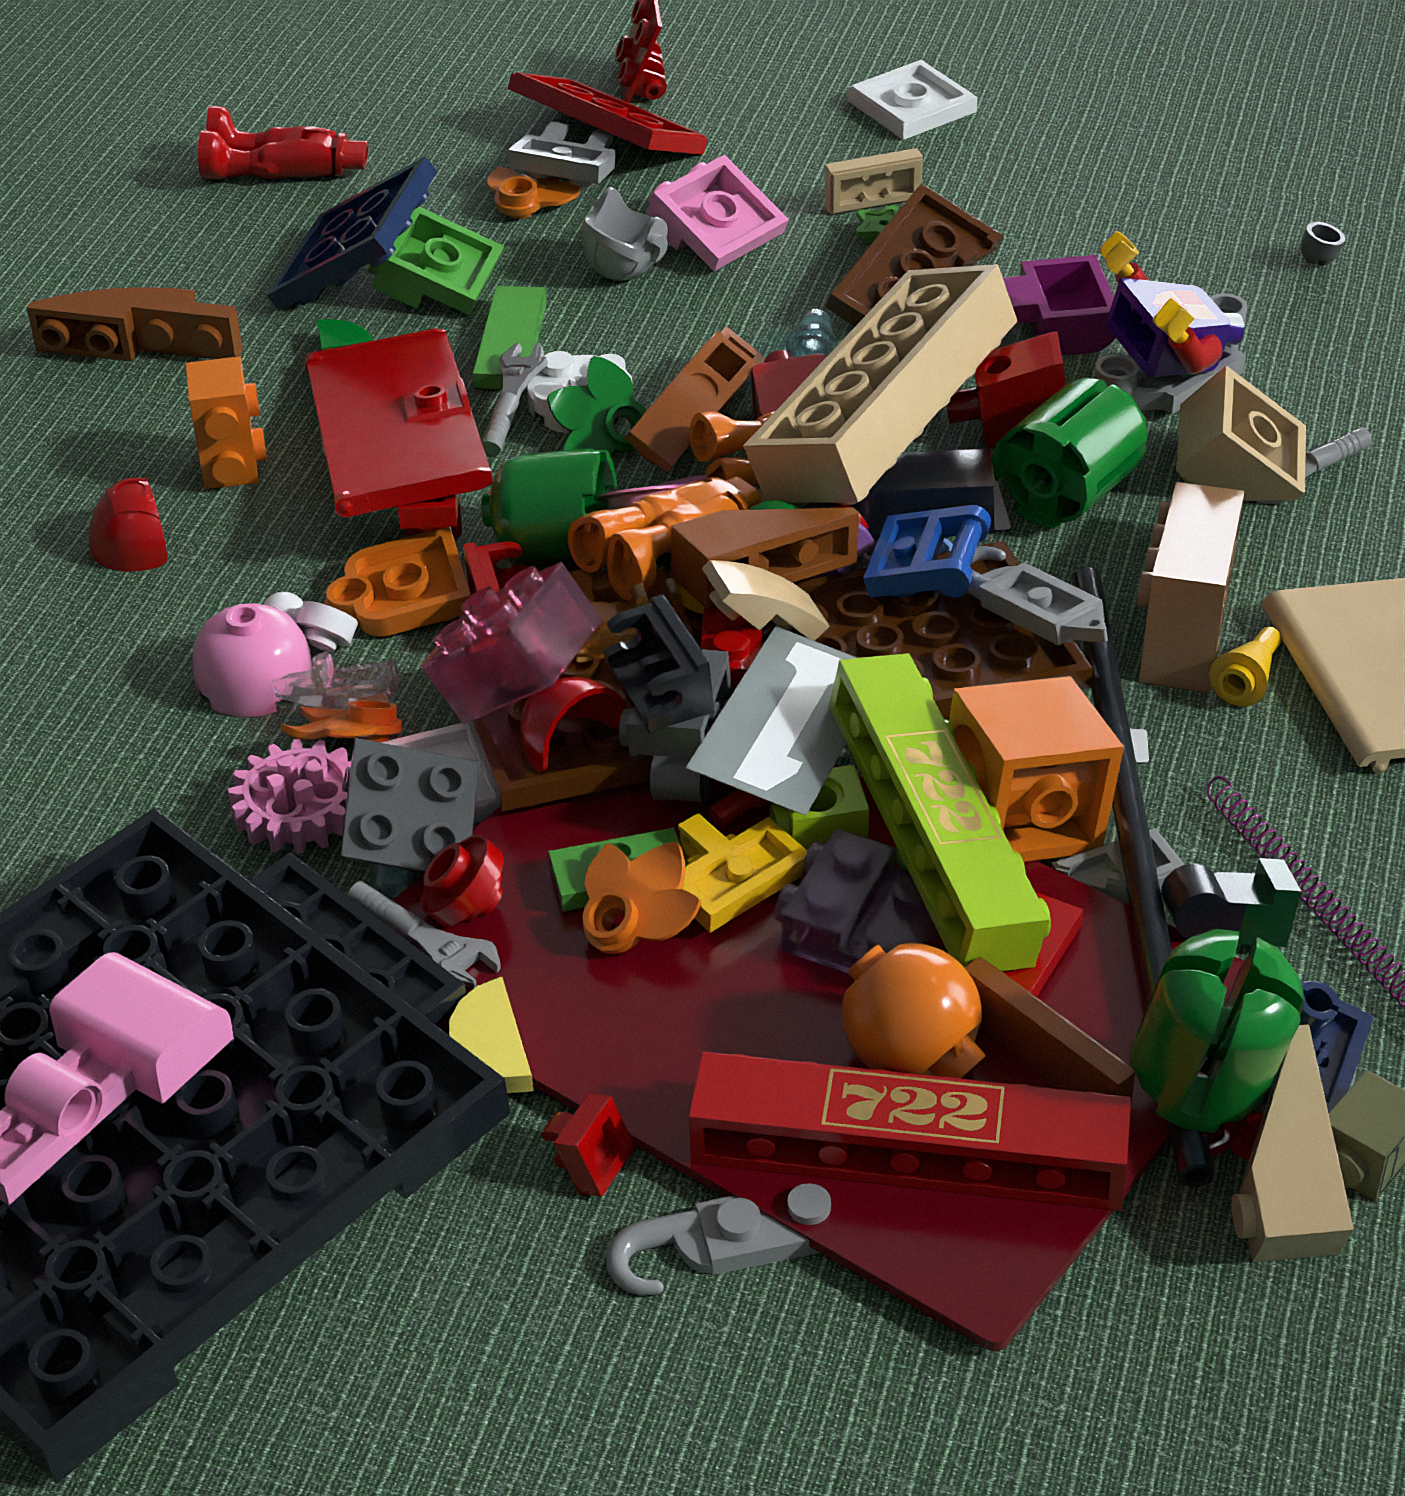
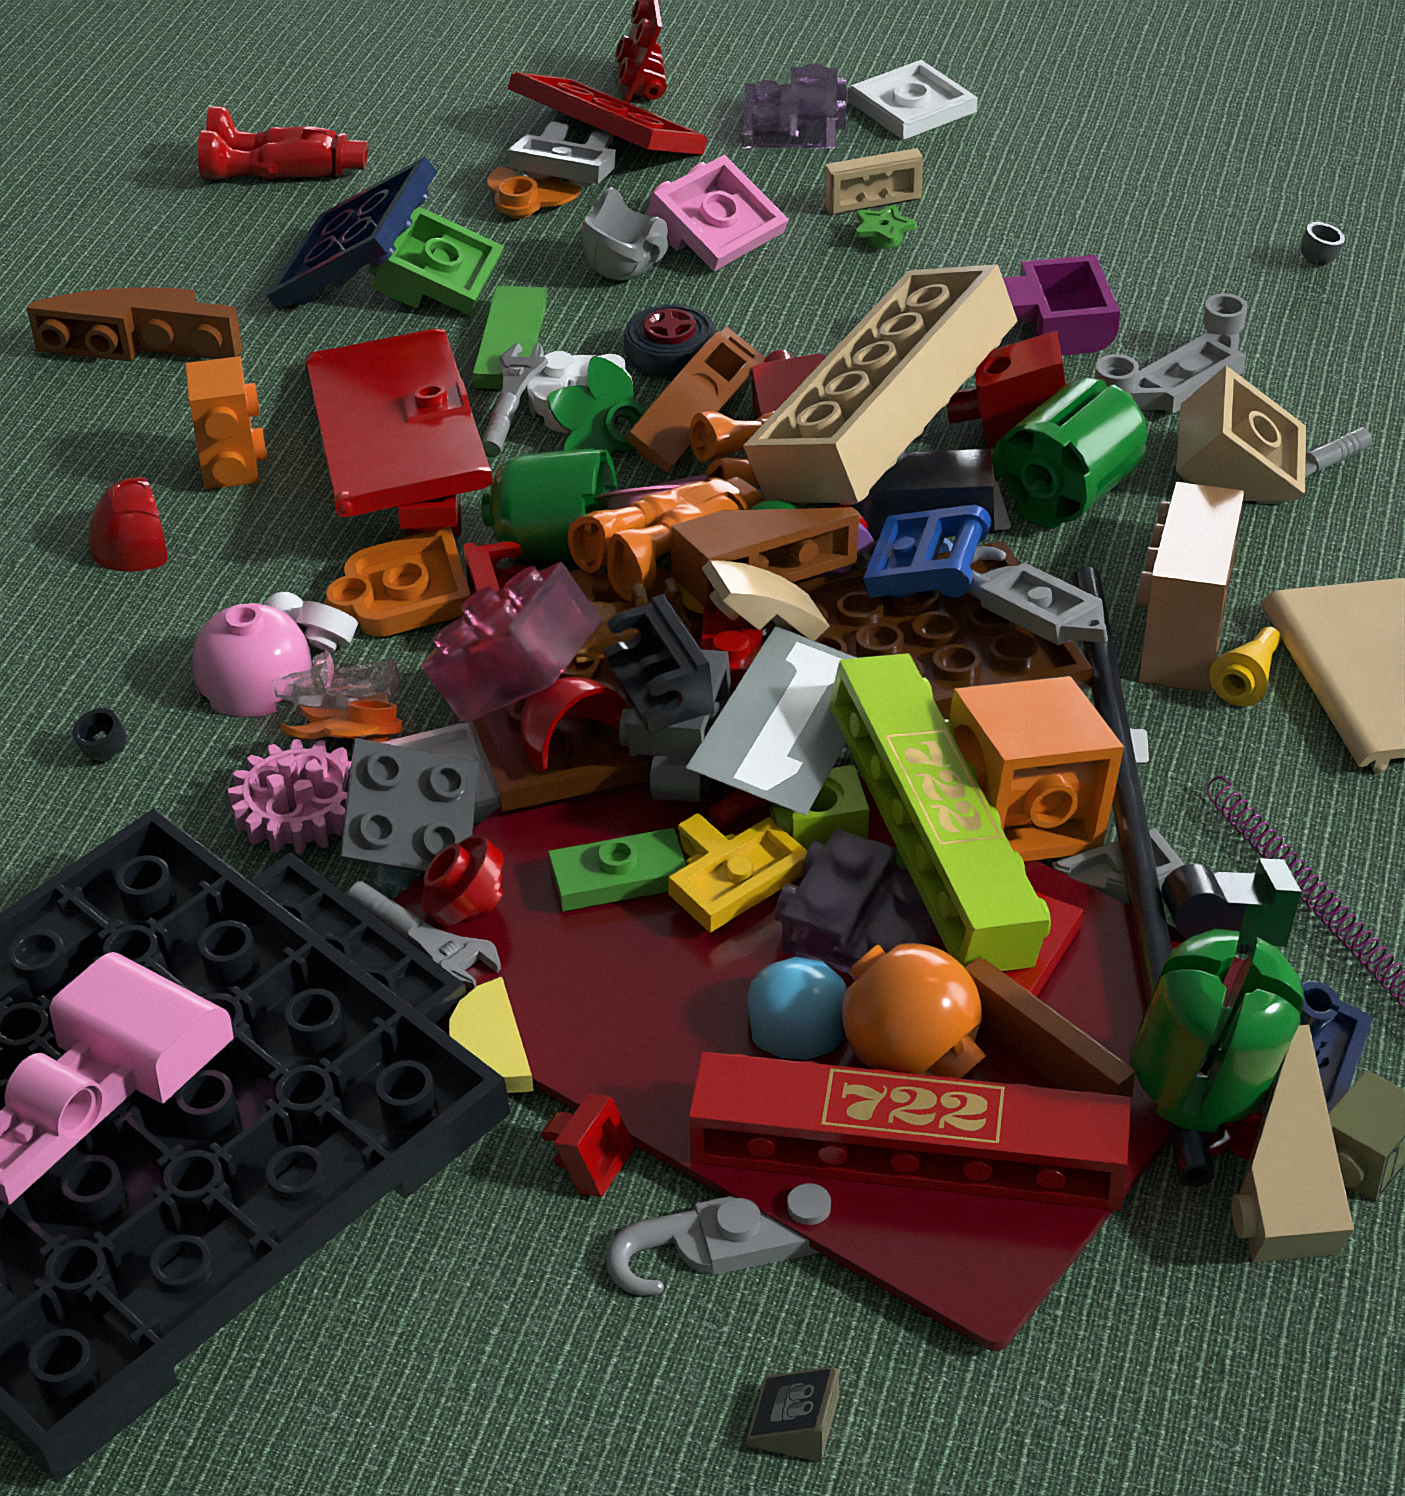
green tile [317,319,373,350] -> none
orange plate [583,841,701,954] -> none
clear light blue cone [786,309,838,358] -> none
reddish brown wing [825,183,1004,326] -> none
torso [1100,231,1244,377] -> none
none -> black hinge [72,708,127,762]
none -> black wheel [624,304,717,377]
none -> clear purple plate [742,64,846,148]
none -> slope [746,1367,839,1462]
none -> medium azure hair [747,957,847,1060]

